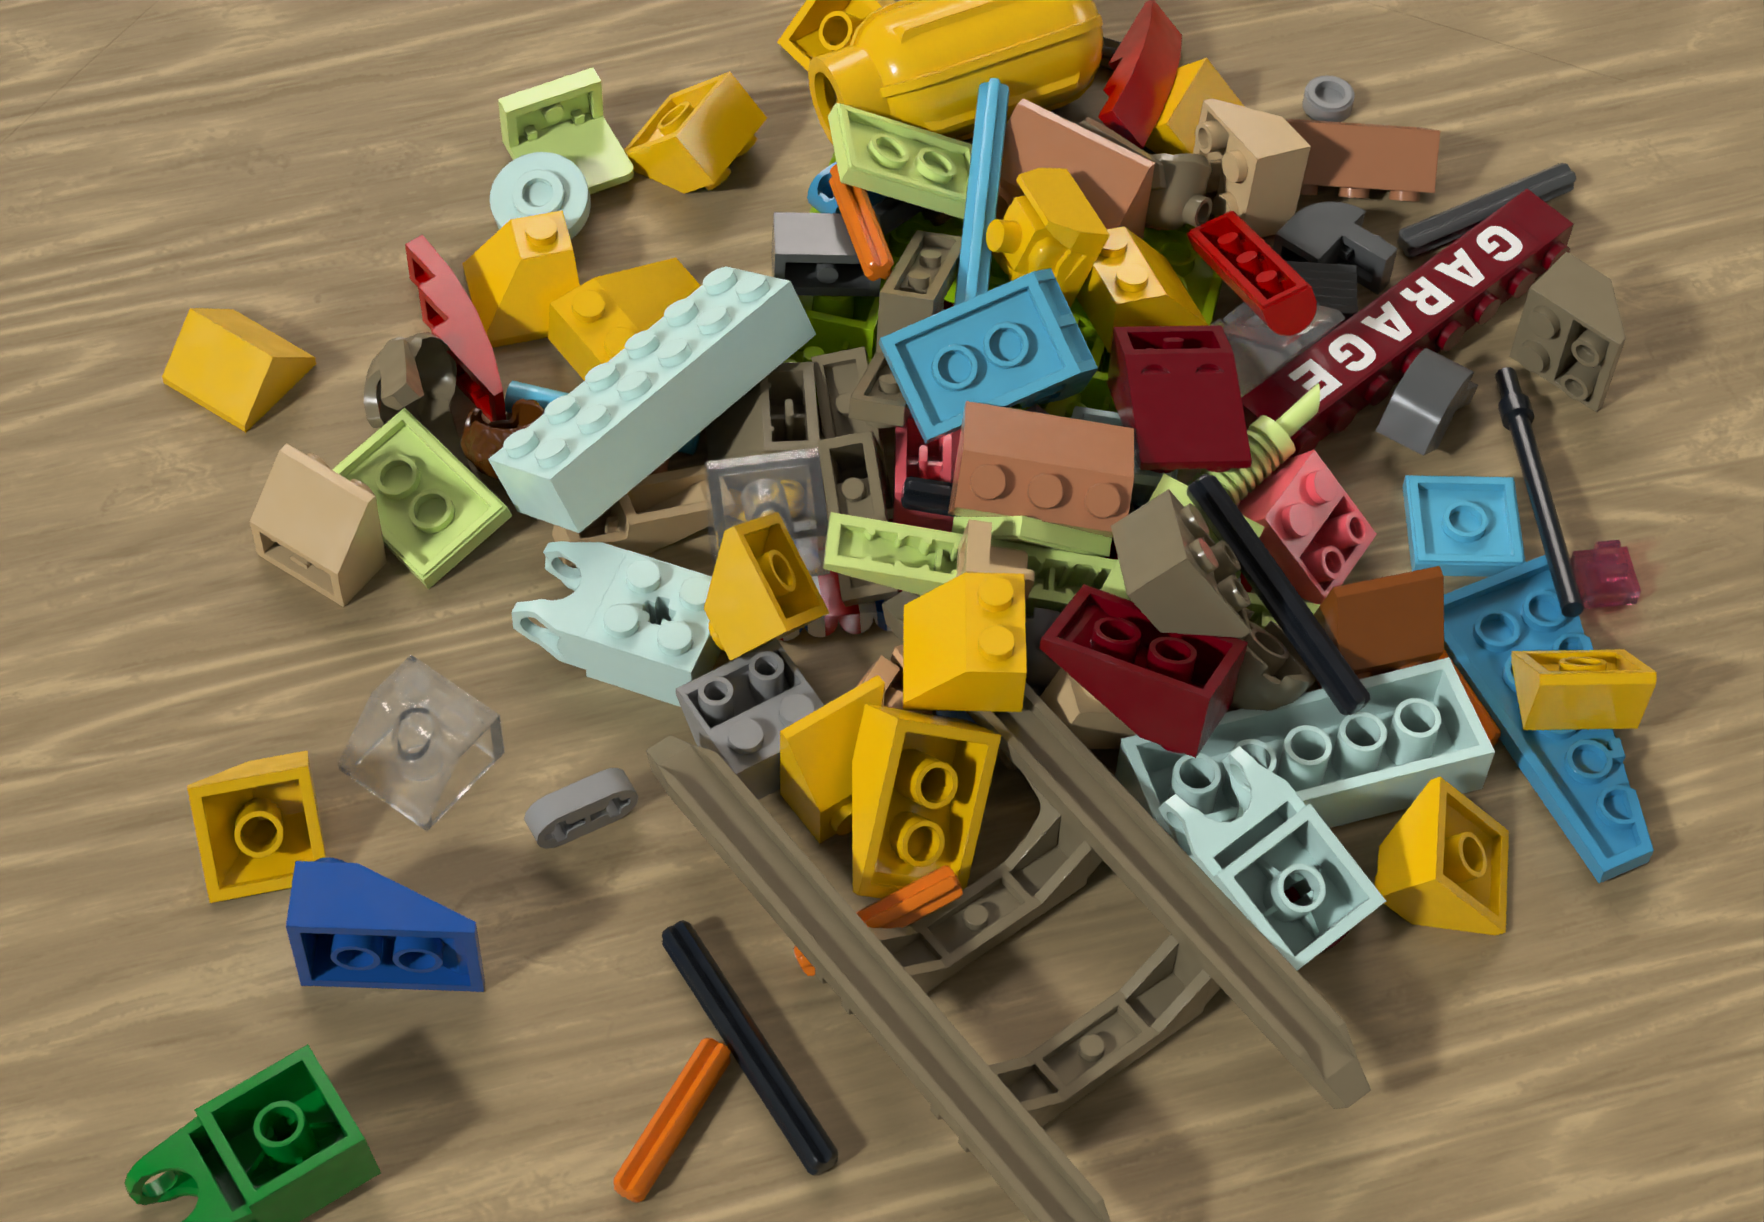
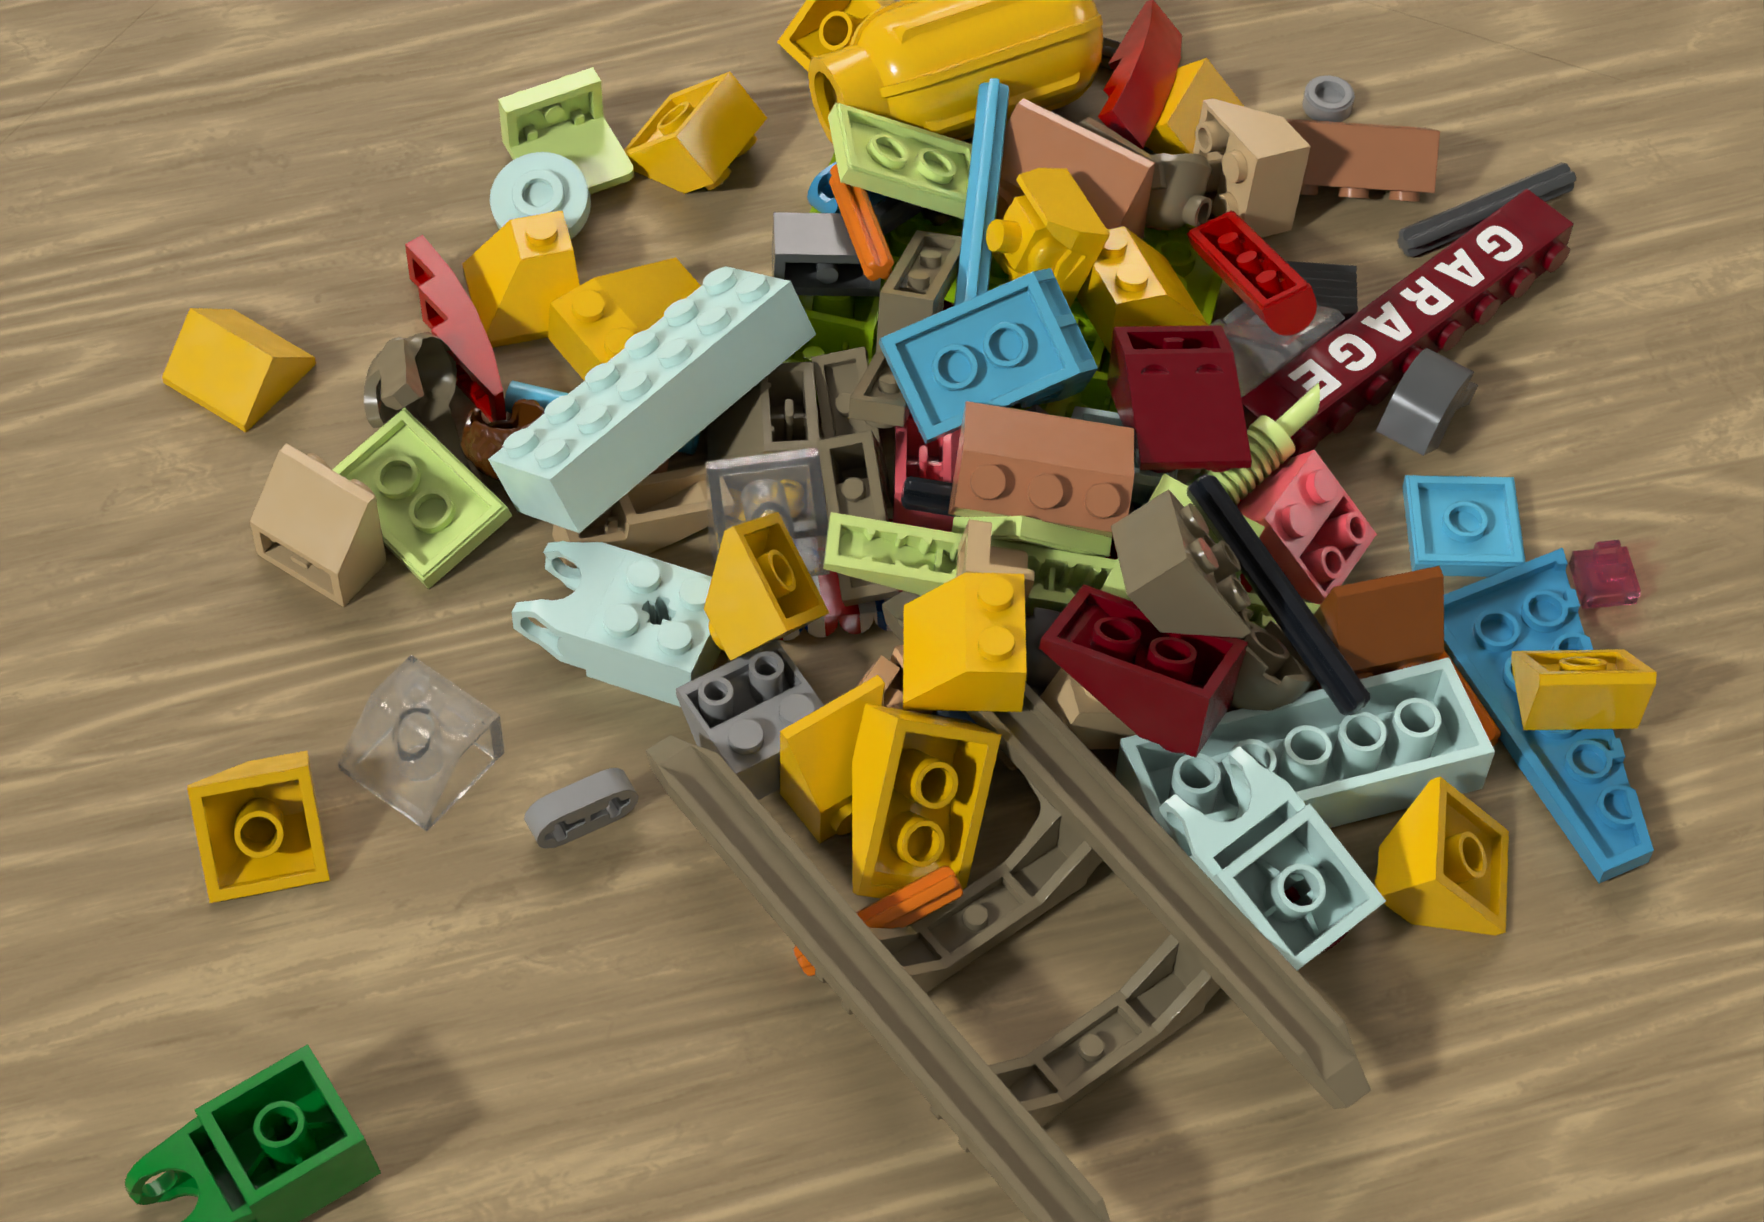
blue slope [286,857,485,992] -> none
orange axle [613,1037,731,1203] -> none
black axle [662,920,838,1176] -> none
dark grey brick [1273,202,1398,295] -> none
black bar [1495,367,1584,617] -> none
dark tan slope [1510,252,1626,412] -> none

